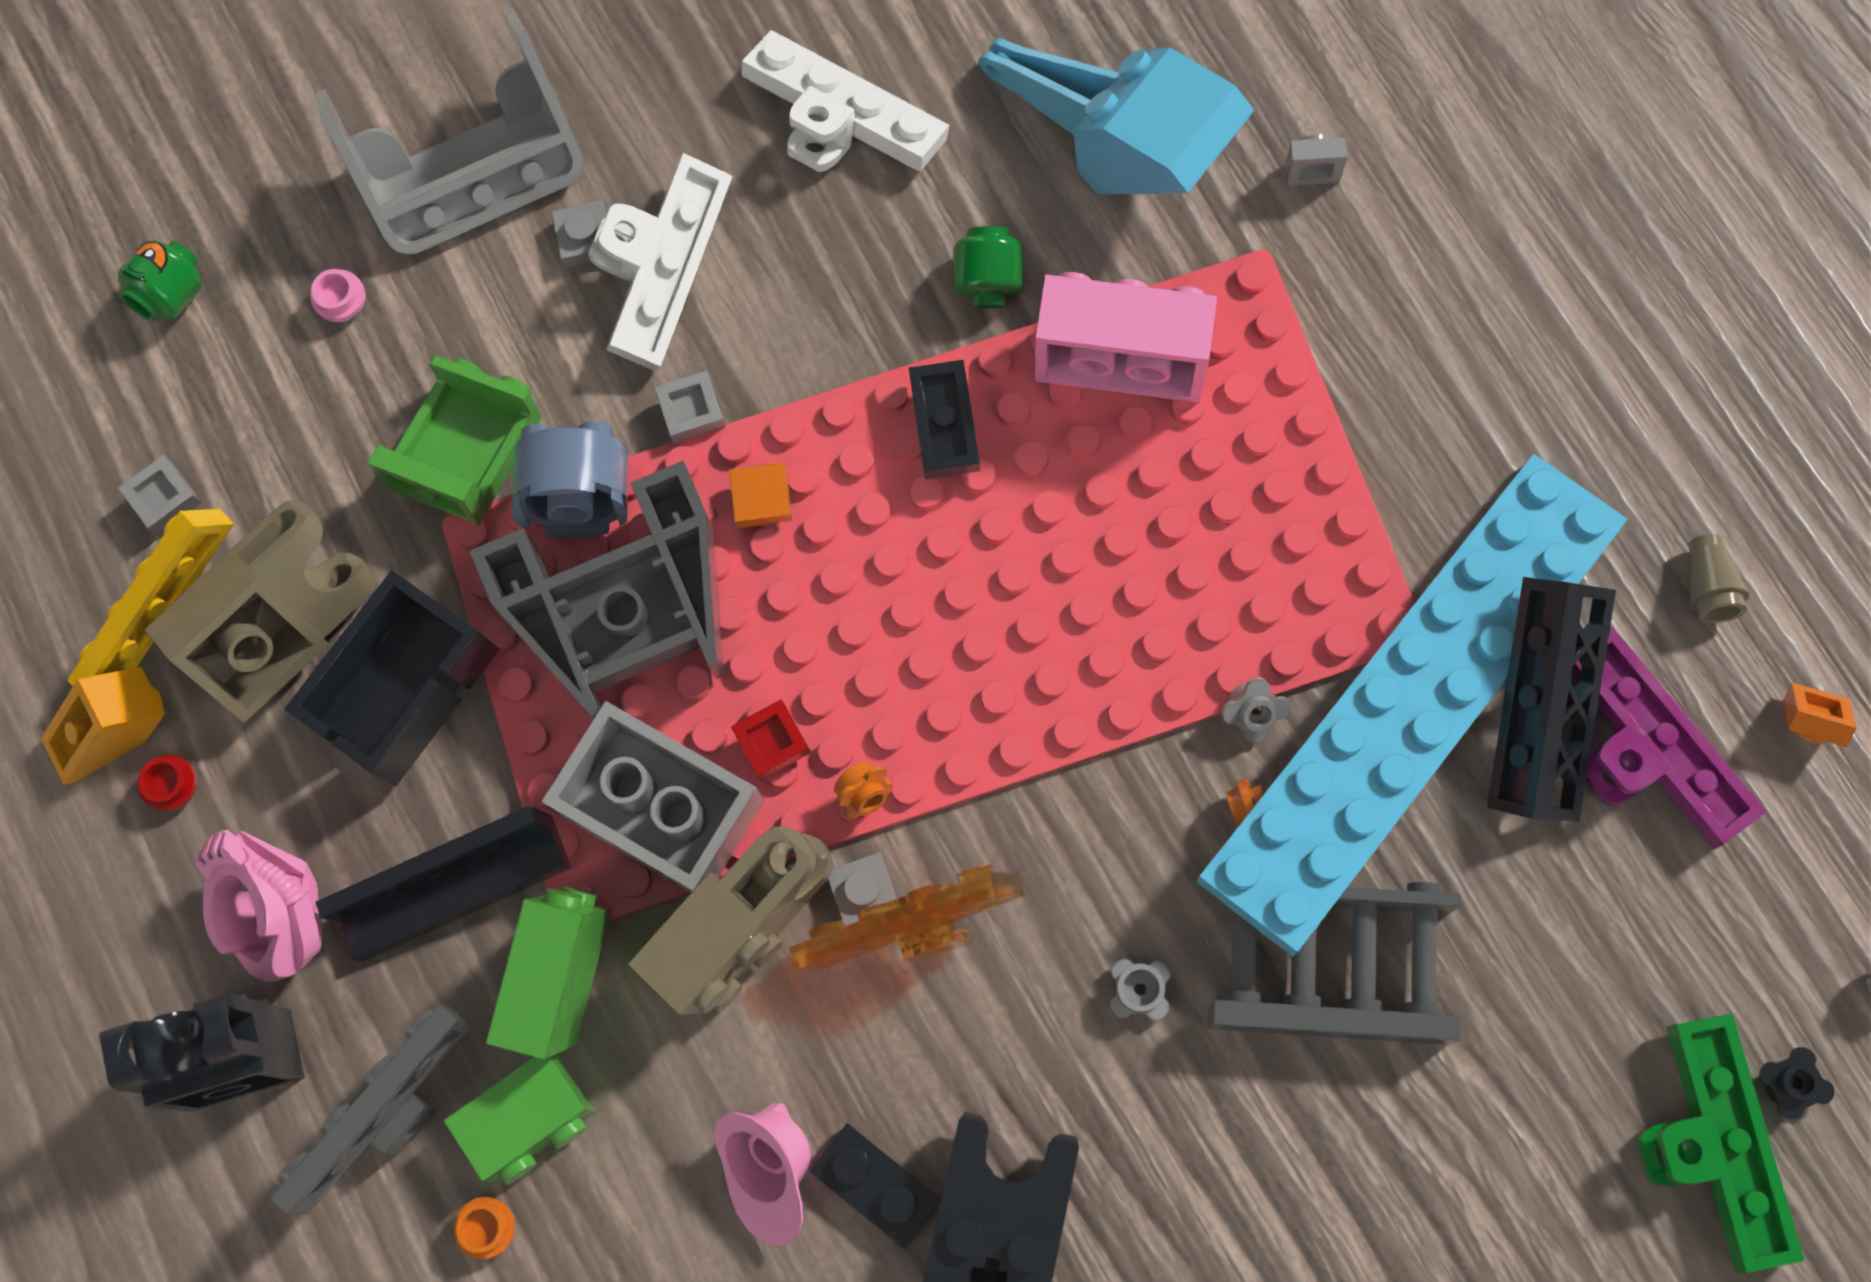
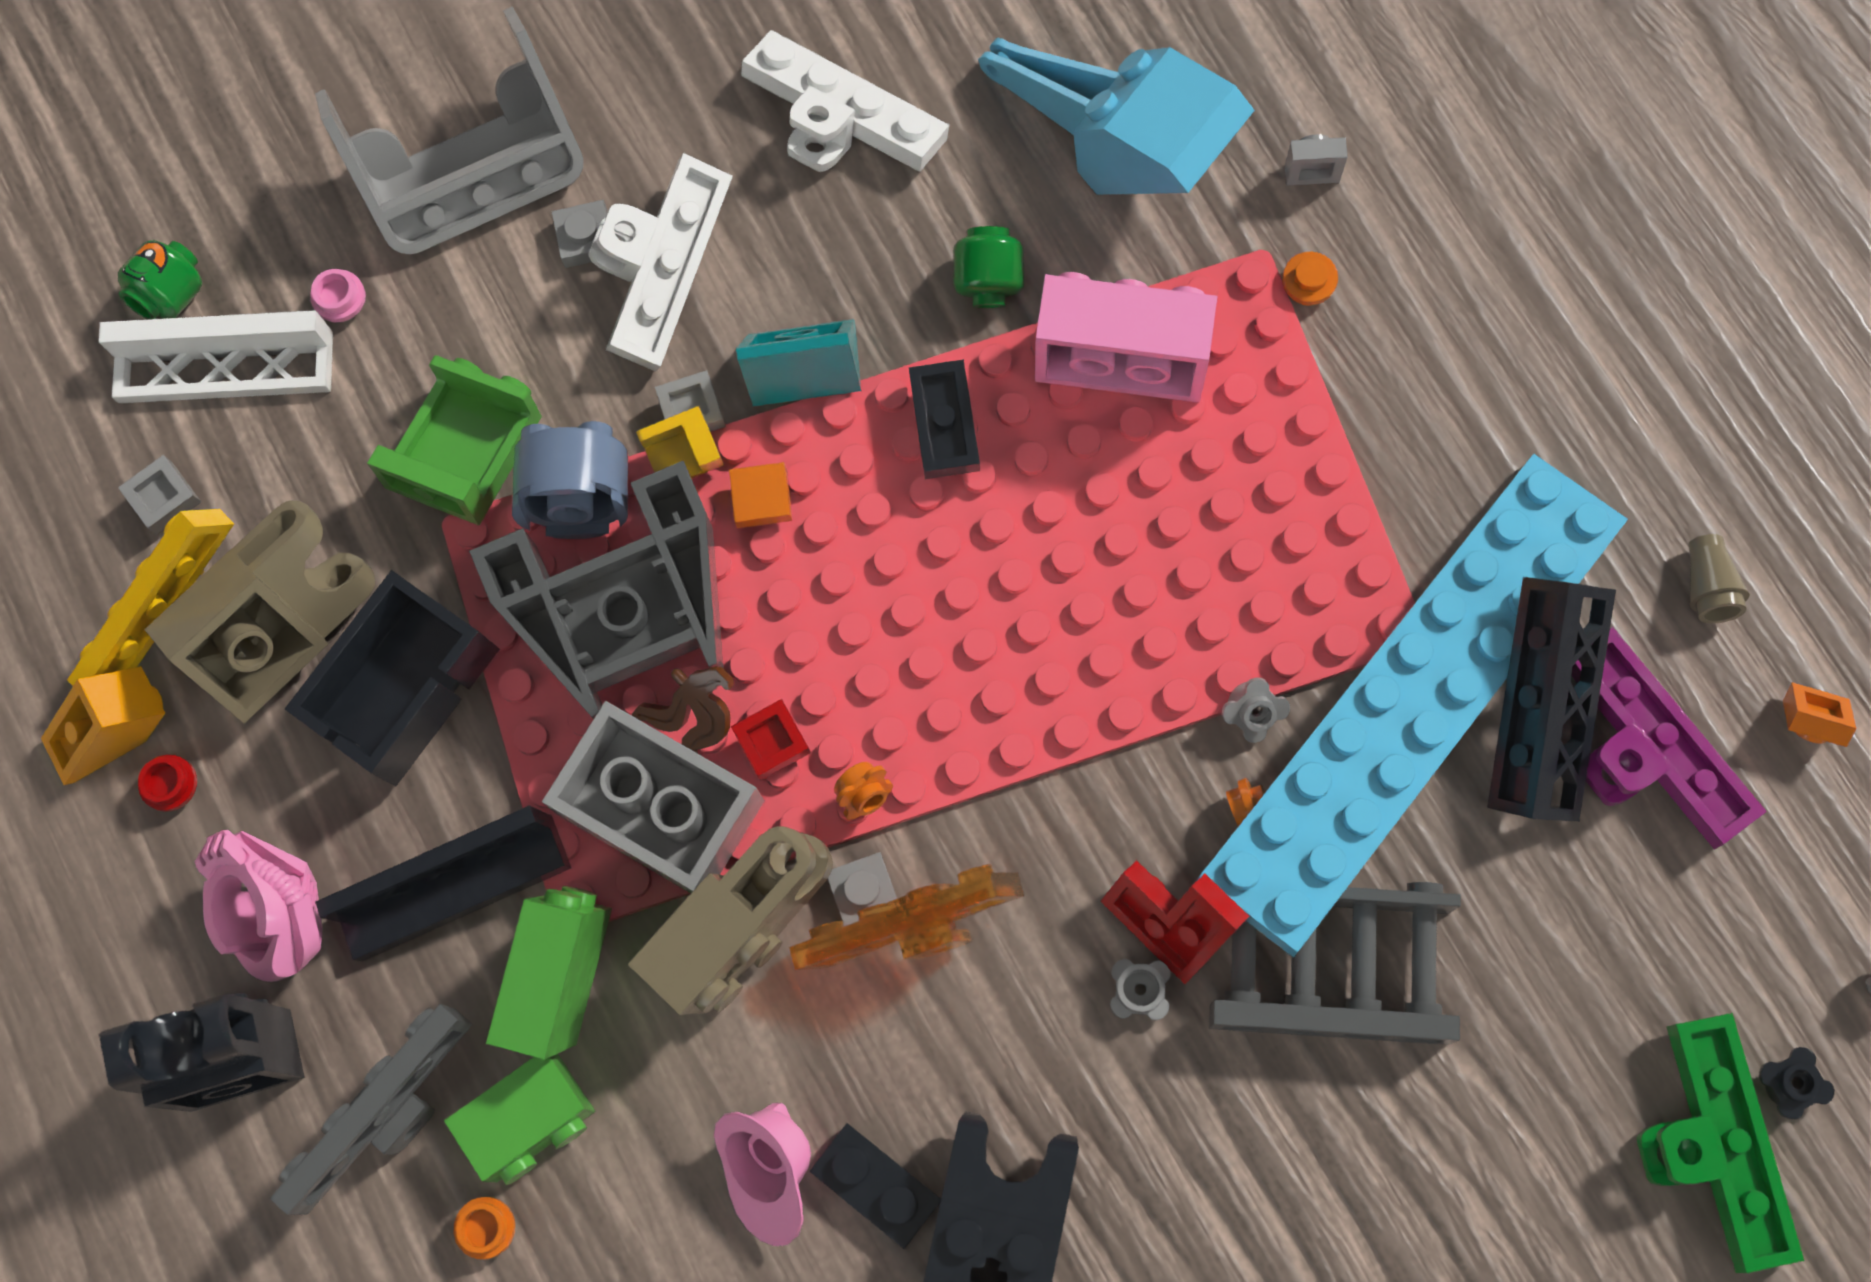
none -> white fence [99,310,333,403]
none -> reddish brown piece [632,666,734,753]
none -> yellow panel [636,406,724,479]
none -> teal slope [736,319,861,406]
none -> red plate [1100,860,1249,984]
none -> orange plate [1282,251,1338,306]

